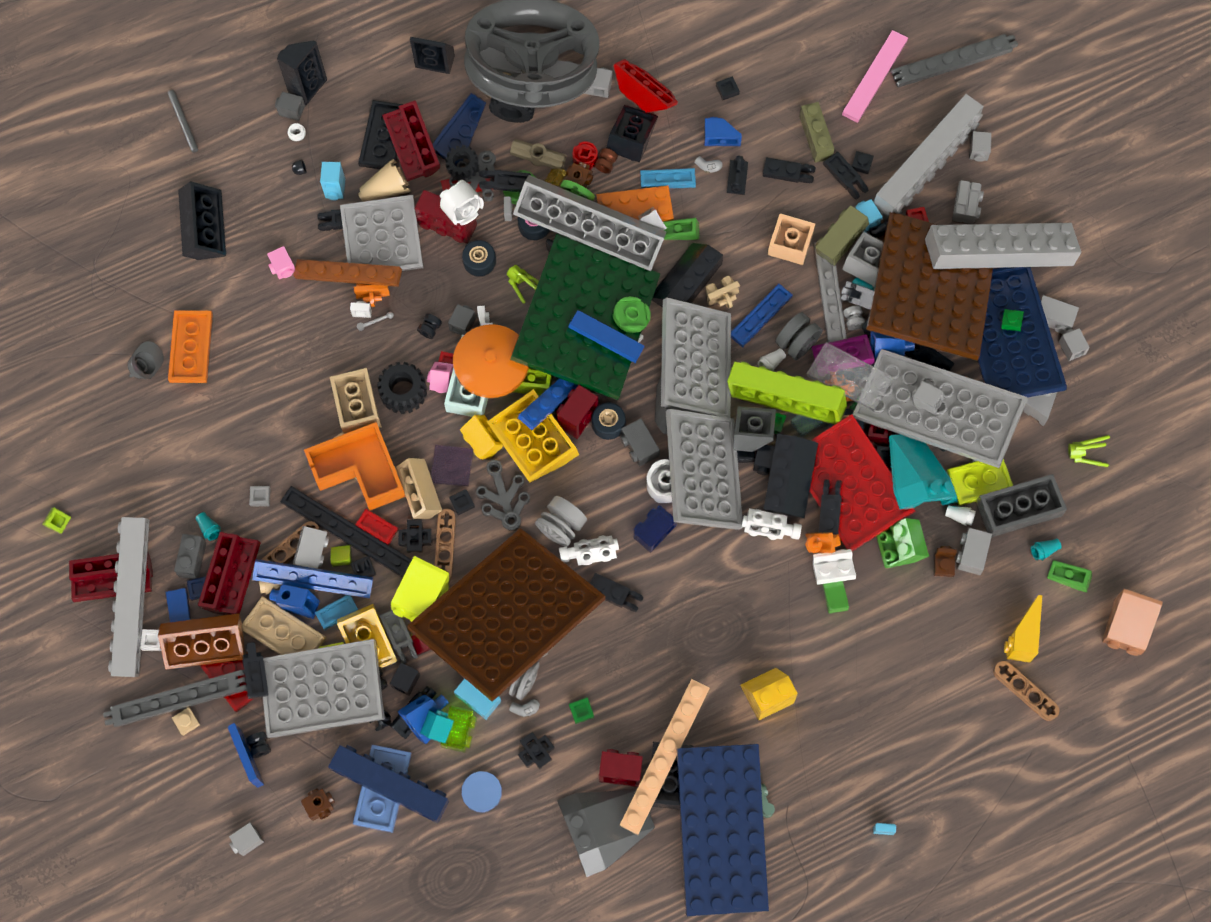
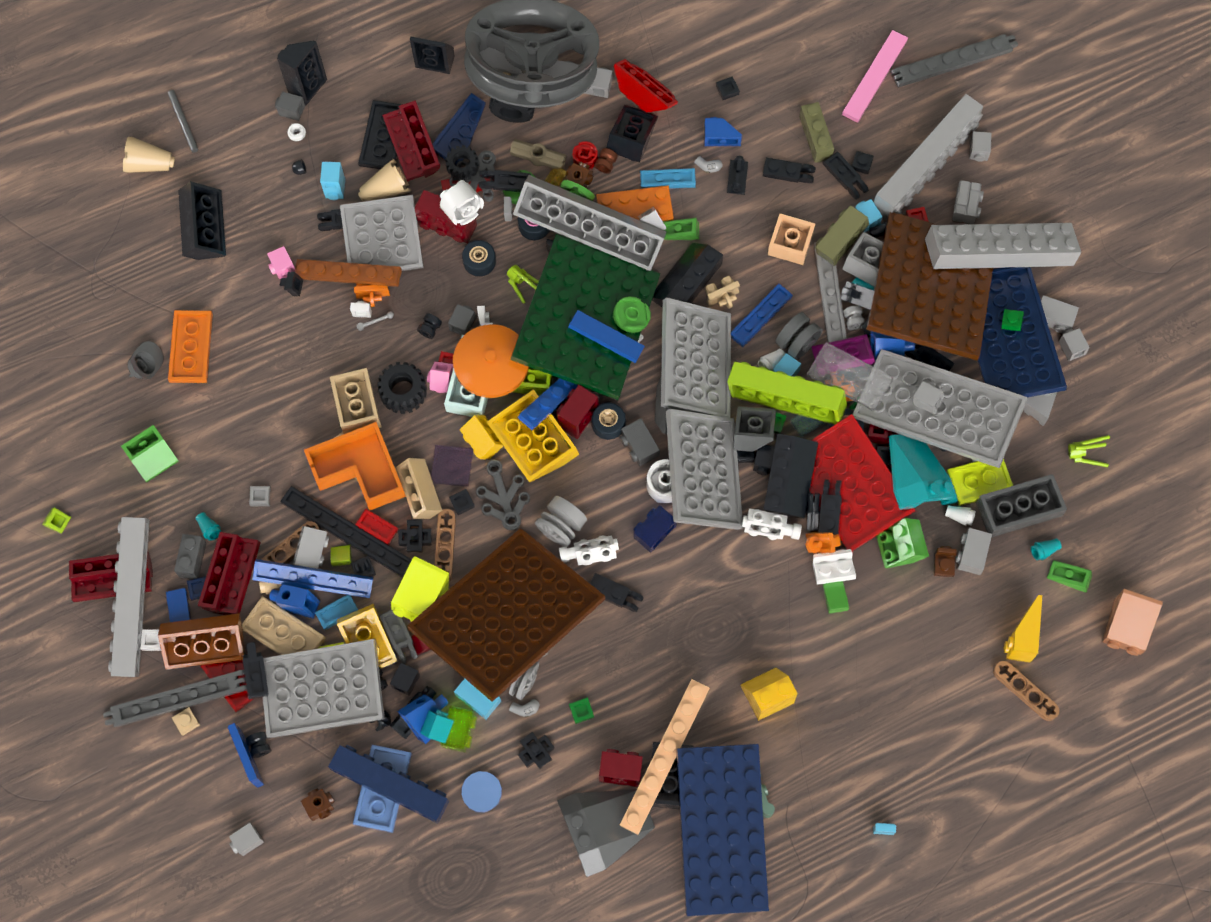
none -> slope [121,425,179,483]
none -> tan cone [123,137,175,173]
none -> black tile [279,272,303,297]
none -> medium azure brick [772,353,801,377]
none -> black axle [805,493,820,532]

